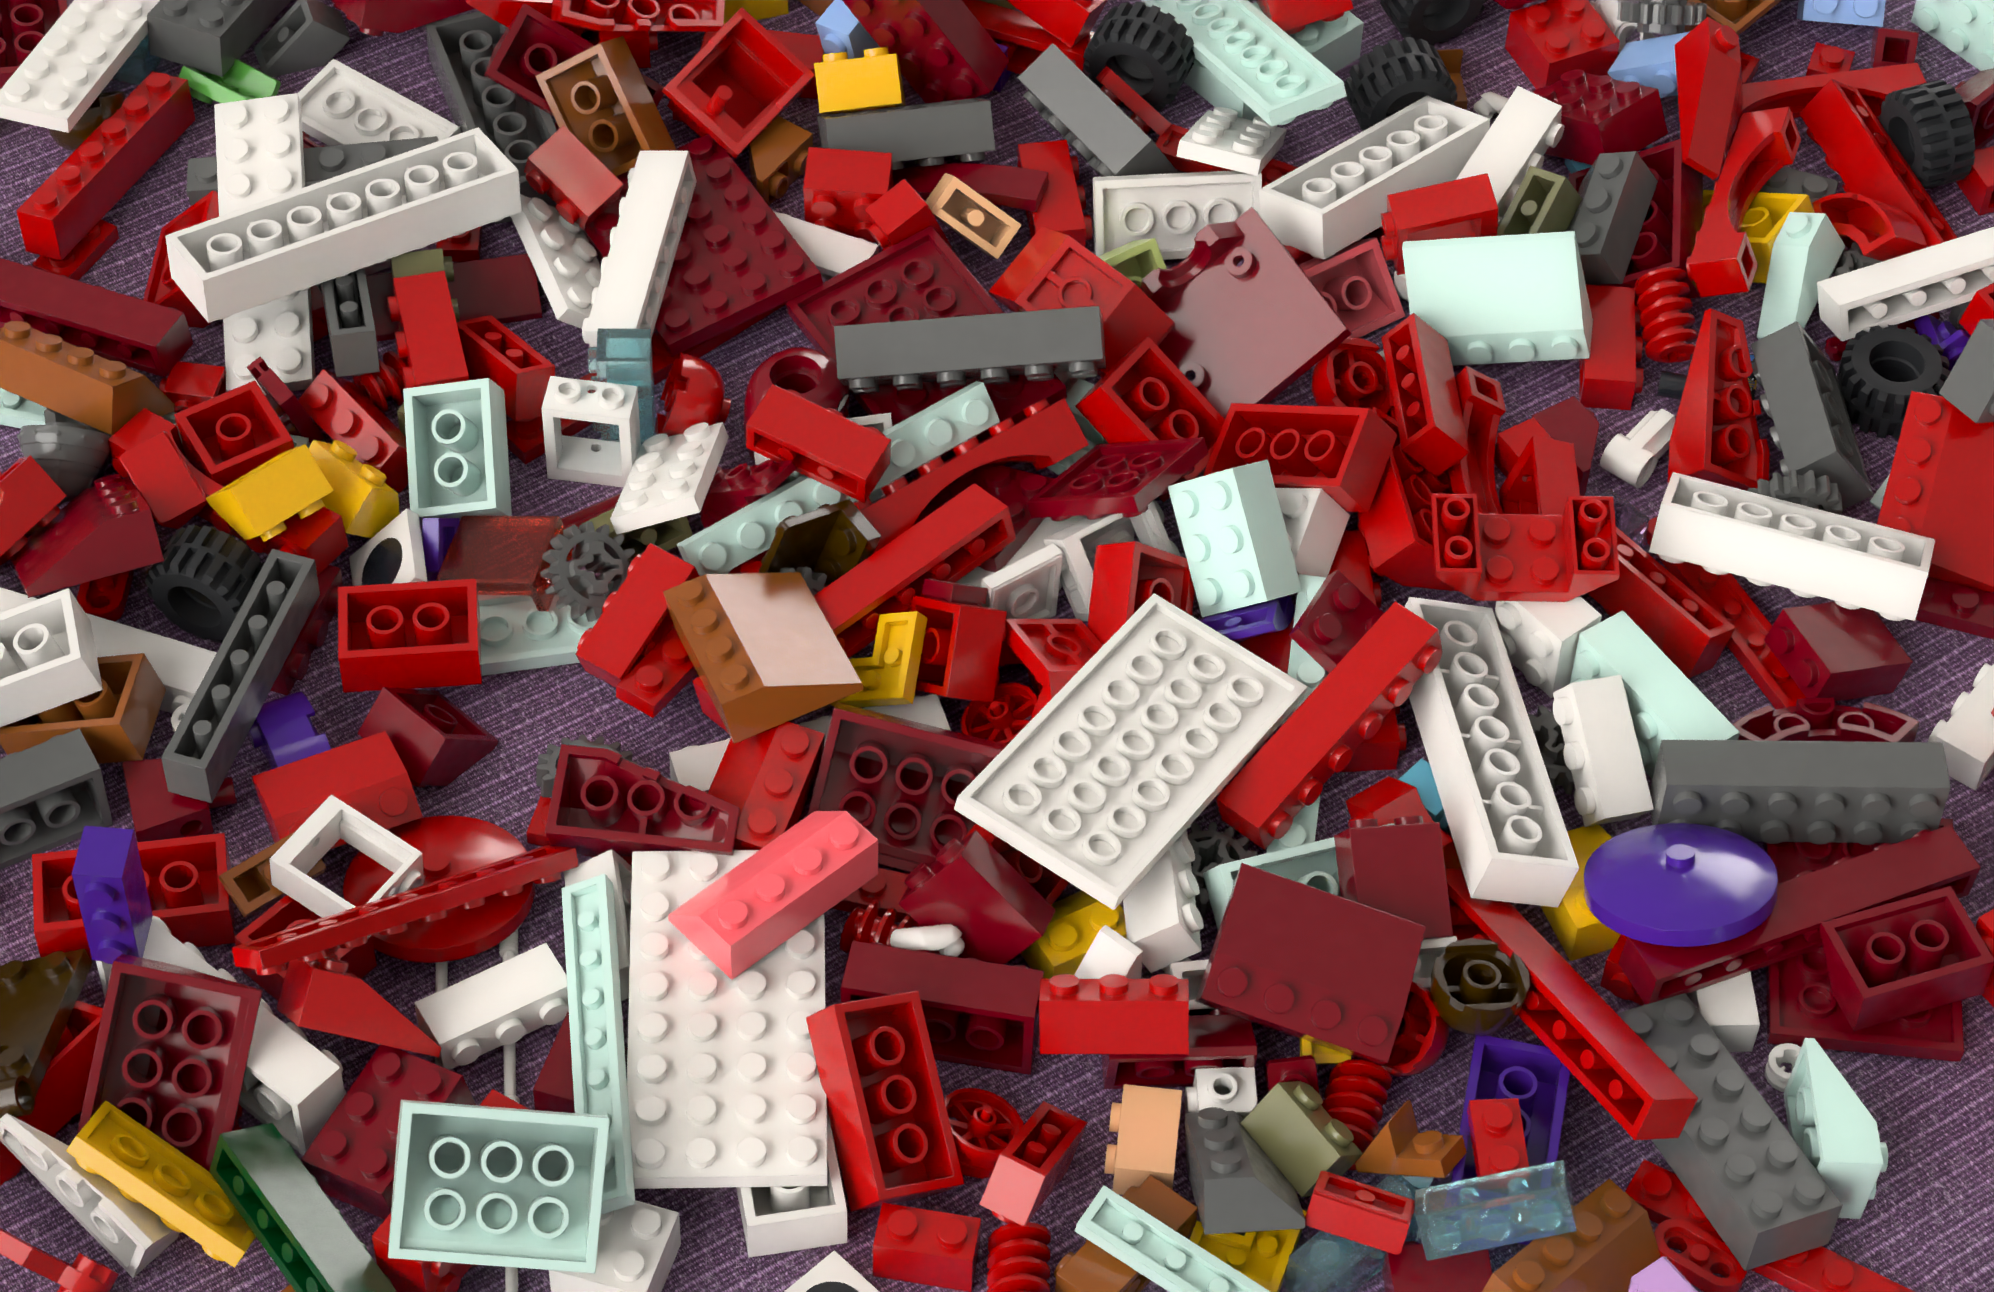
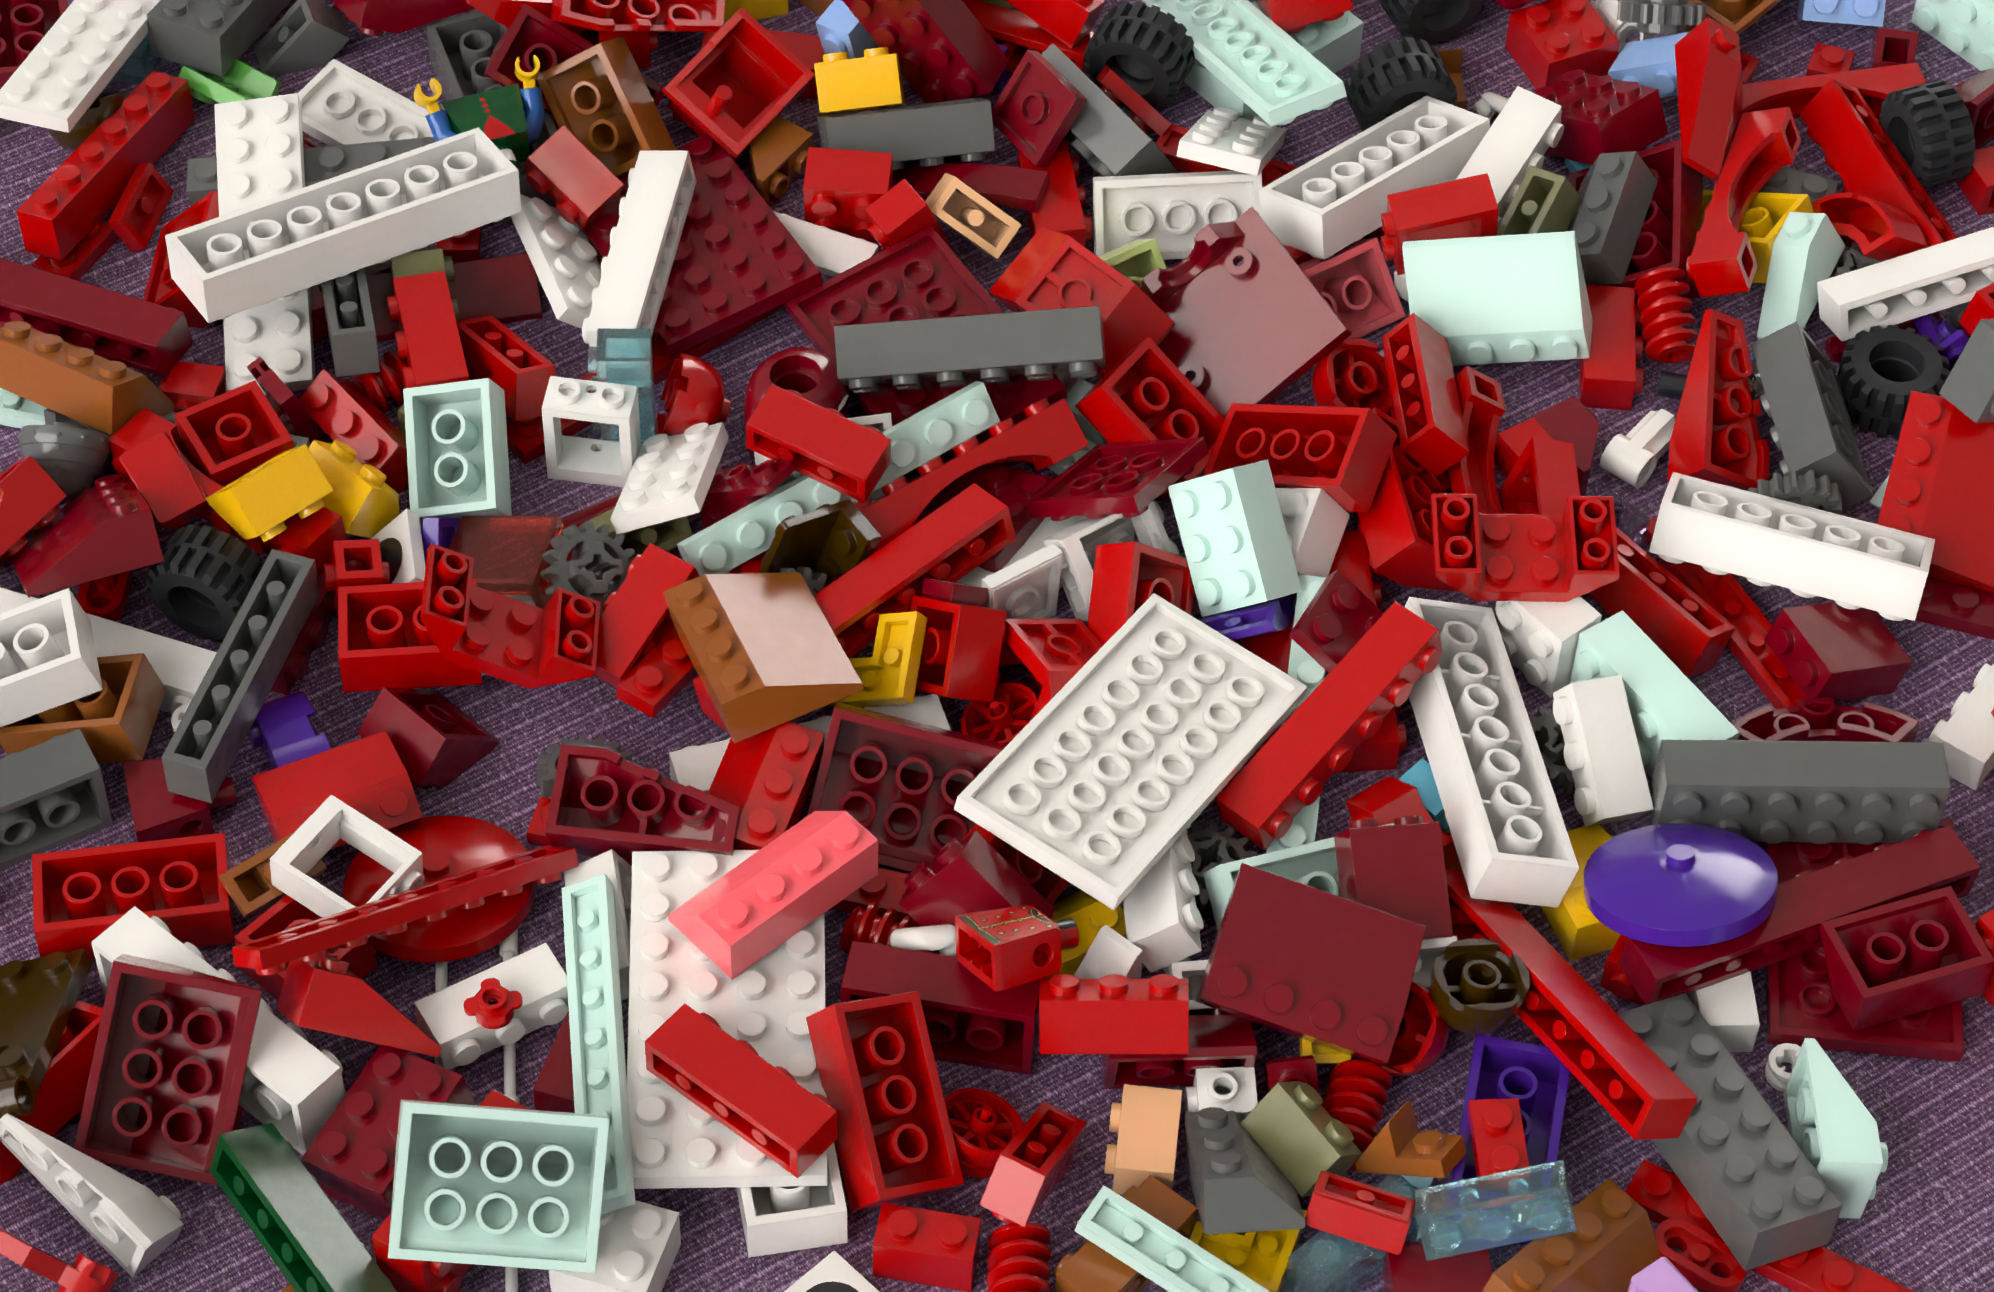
yellow plate [66,1100,256,1268] -> none
dark purple brick [72,826,153,964] -> none
none -> red plate [108,162,174,252]
none -> red brick [323,539,390,609]
none -> torso [413,55,545,171]
none -> red slope [420,543,600,689]
none -> red plate [463,978,523,1029]
none -> red brick [645,1003,837,1178]
none -> red torso [955,905,1079,992]
none -> dark red plate [991,50,1087,167]

